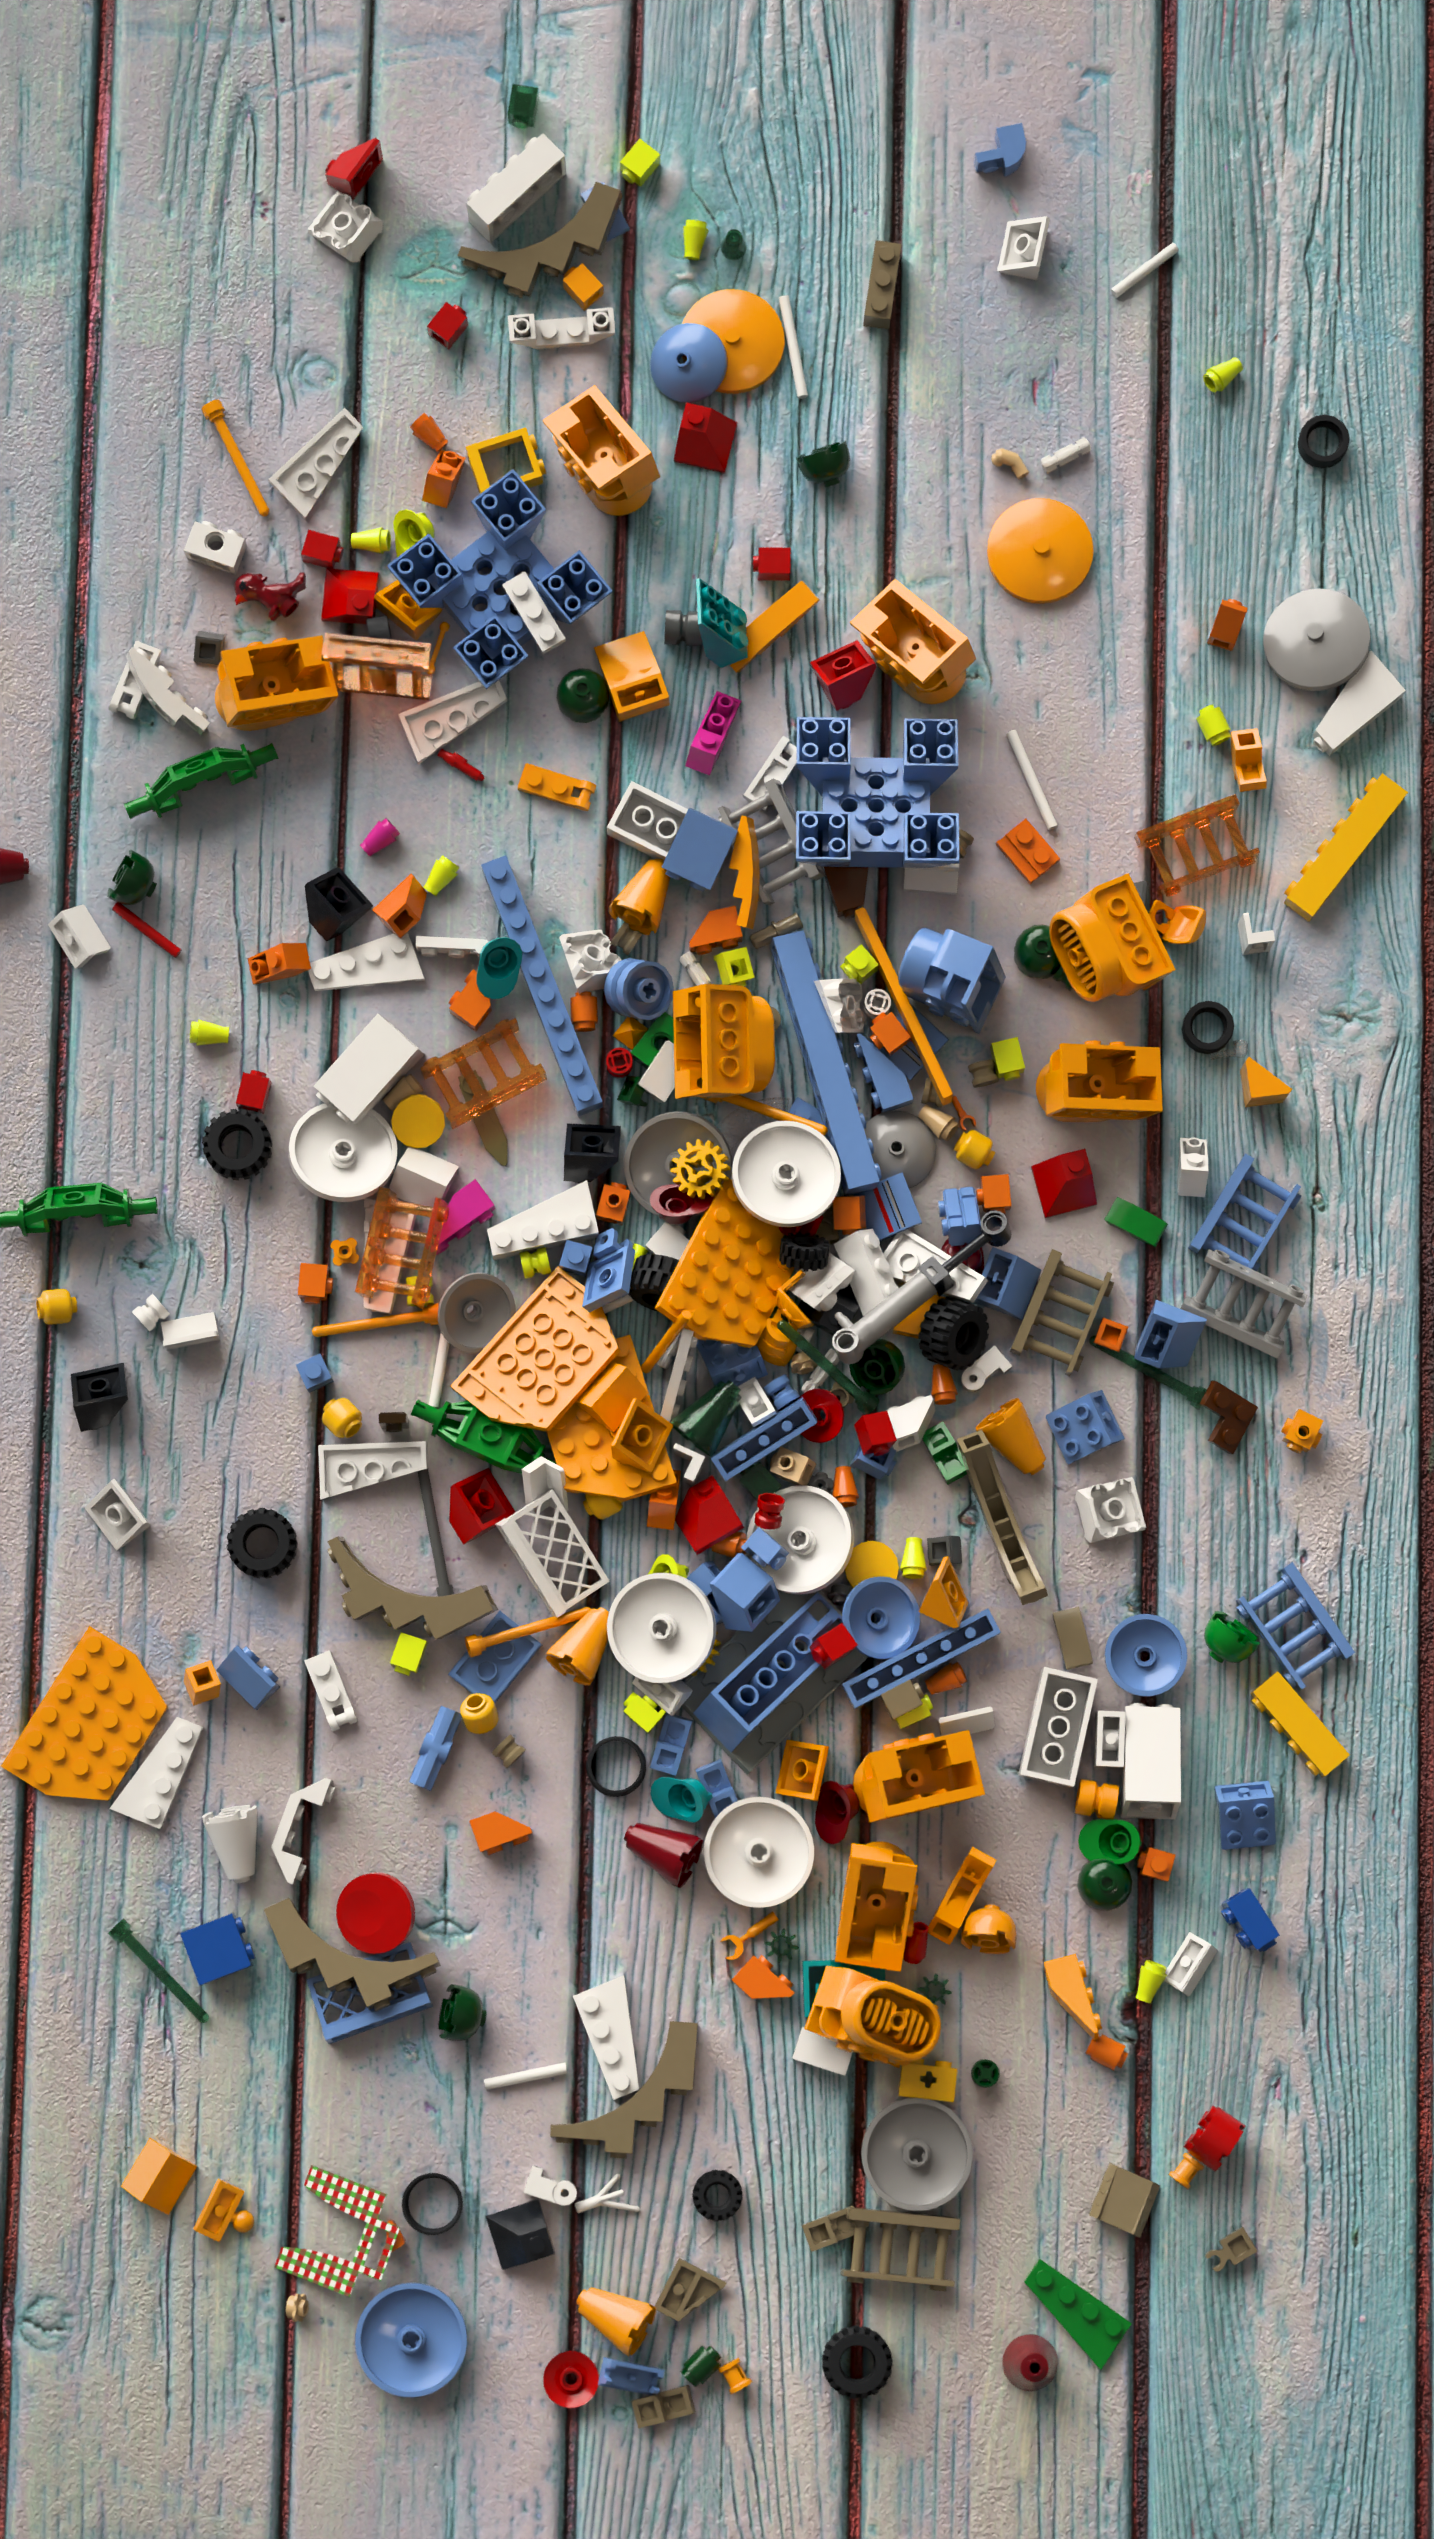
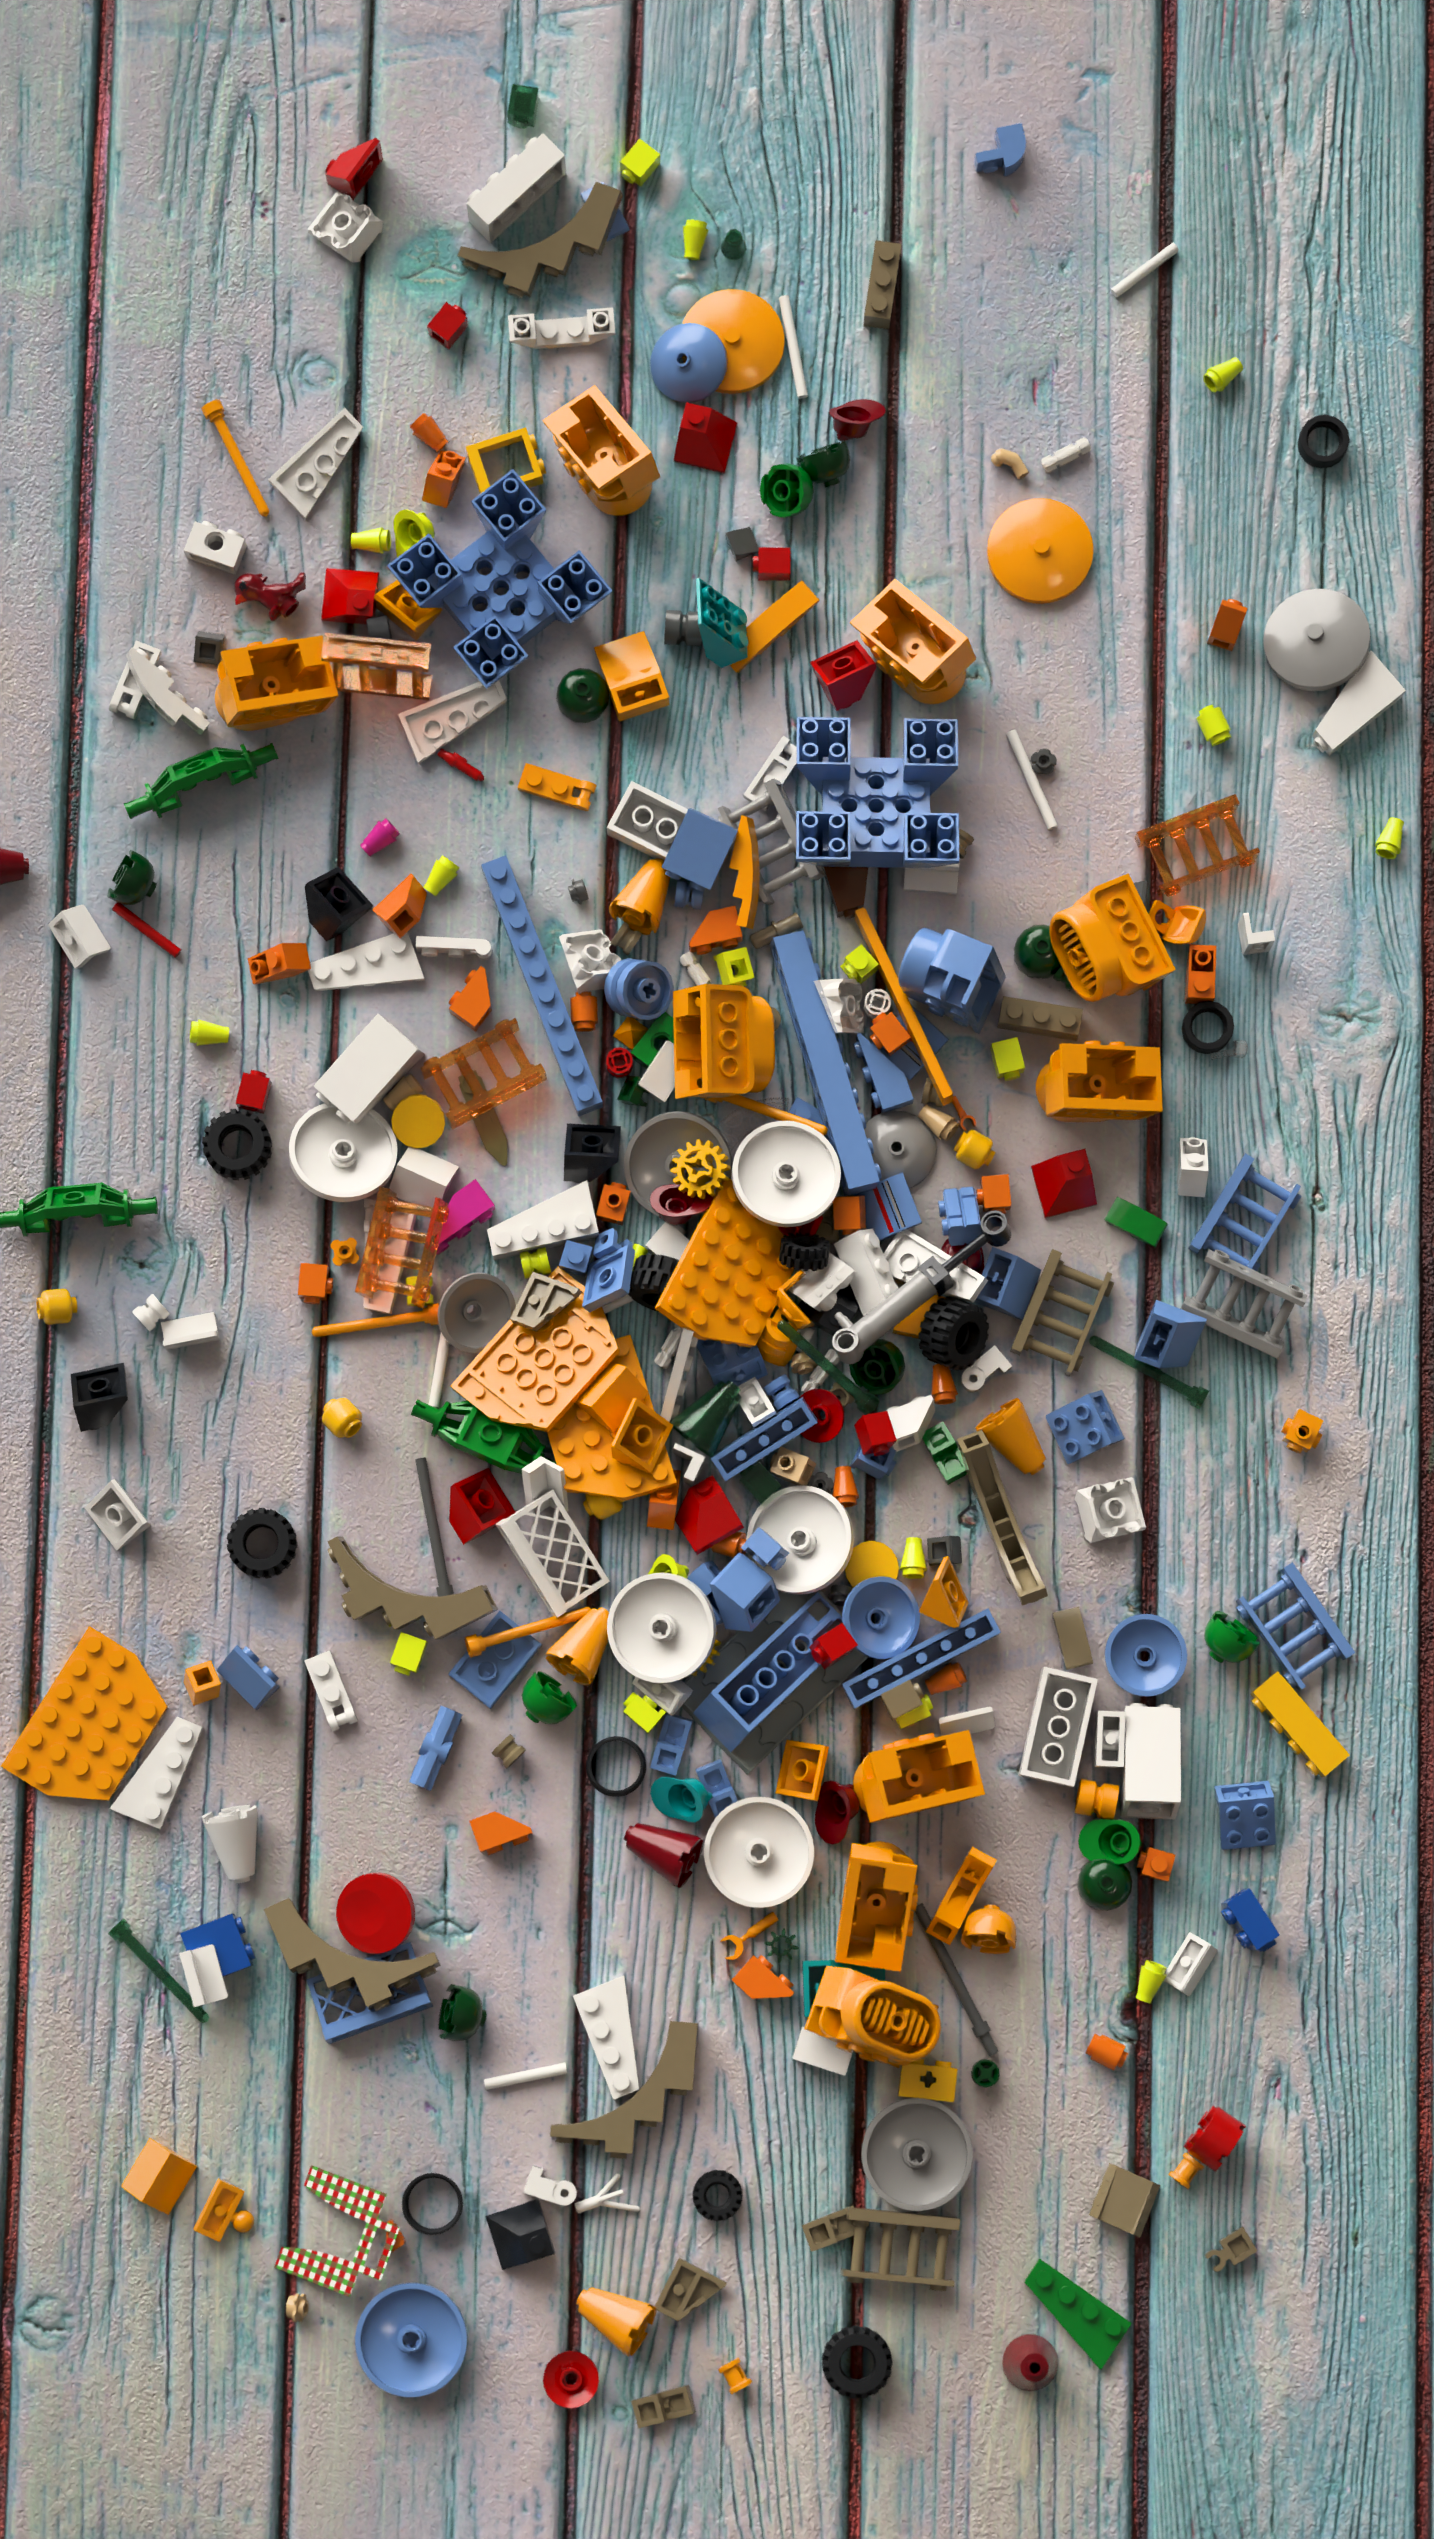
white slope [271,1778,335,1885] -> none
medium blue brick [296,1353,334,1393] -> none
red brick [301,530,344,569] -> none
white wing [318,1441,429,1500] -> none
dark brown plate [379,1412,409,1432] -> none
light orange hinge [425,622,450,675] -> none
yellow head [460,1693,499,1734] -> none
teal piece [476,937,523,999] -> none
white plate [502,572,566,654] -> none
light orange brick [563,263,604,311] -> none
medium blue hinge [598,2357,665,2395] -> none
light orange bar [641,1310,692,1374] -> none
dark green brick [680,2345,722,2387] -> none
dark pink slope [685,691,741,776] -> none
red wheel [754,1493,785,1530] -> none
red cone [903,1922,929,1964] -> none
clear green gear [917,1973,952,2005] -> none
dark tan wheel [968,1059,999,1088] -> none
orange plate [996,818,1060,884] -> none
white slope [997,216,1050,280] -> none
light orange slope [1044,1954,1102,2040] -> none
orange slope [1094,1317,1128,1352] -> none
reddish brown plate [1200,1380,1258,1454] -> none
light orange brick [1231,728,1267,792] -> none
light orange slope [1240,1057,1292,1107] -> none
yellow brick [1284,773,1408,922] -> none
none -> white panel [179,1945,228,2007]
none -> wing [510,1272,581,1332]
none -> green cylinder [522,1671,577,1724]
none -> dark grey plate [568,879,589,904]
none -> medium blue wheel [675,880,704,910]
none -> dark grey slope [725,527,759,561]
none -> green cylinder [760,464,814,518]
none -> dark red piece [829,399,886,441]
none -> dark grey bar [915,1903,999,2057]
none -> dark tan brick [997,996,1083,1041]
none -> dark grey plate [1030,749,1057,775]
none -> orange slope [1185,944,1216,1004]
none -> neon yellow cone [1375,817,1404,859]

